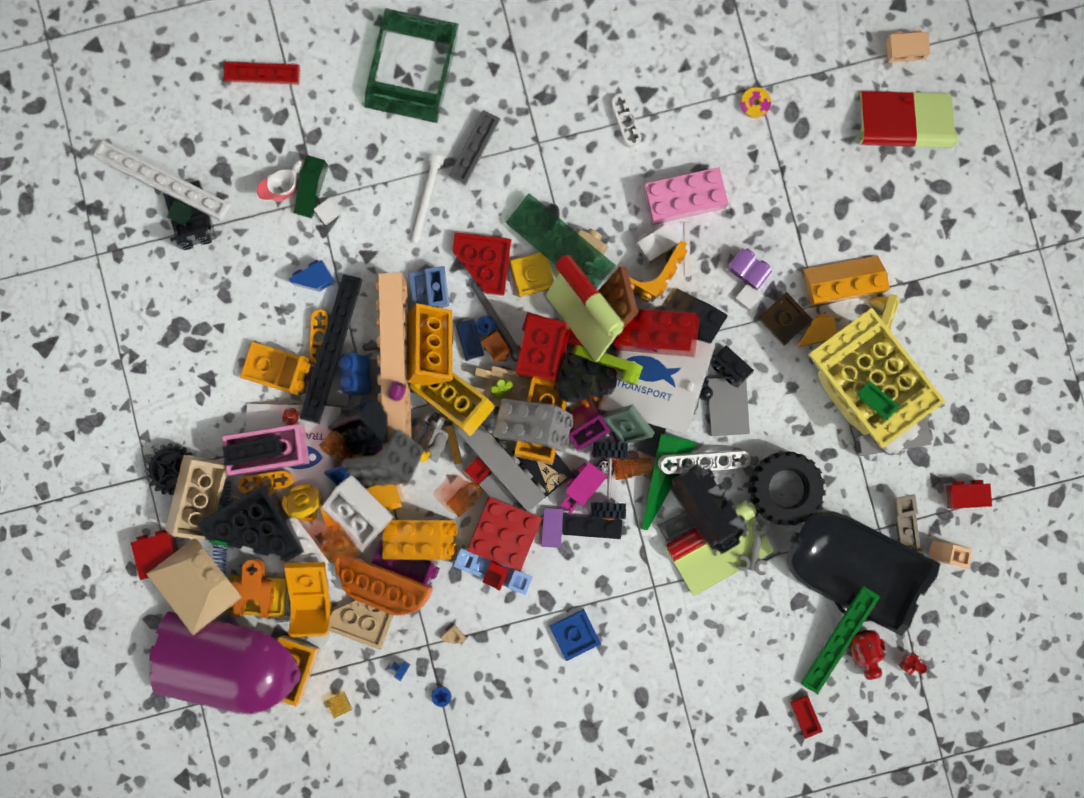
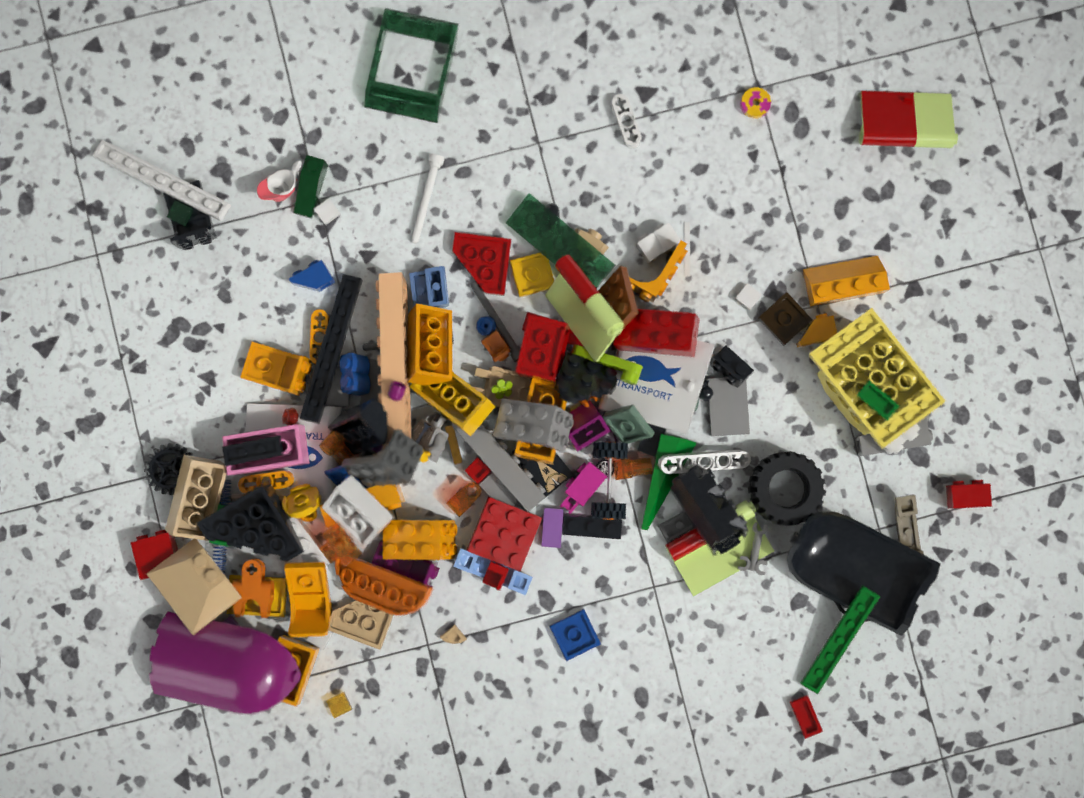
red tile [223,62,300,85] -> none
blue tile [390,661,411,681] -> none
blue tile [432,686,452,707] -> none
dark grey plate [449,110,500,186] -> none
dark blue tile [455,319,485,361] -> none
bright pink brick [644,167,728,225] -> none
black slope [663,289,728,344] -> none
medium lavender brick [726,248,772,290] -> none
red piece [848,630,885,680] -> none
light yellow tile [870,294,900,330] -> none
light nougat brick [886,30,930,63] -> none
red plate [898,652,927,676] -> none
light nougat slope [929,540,972,569] -> none

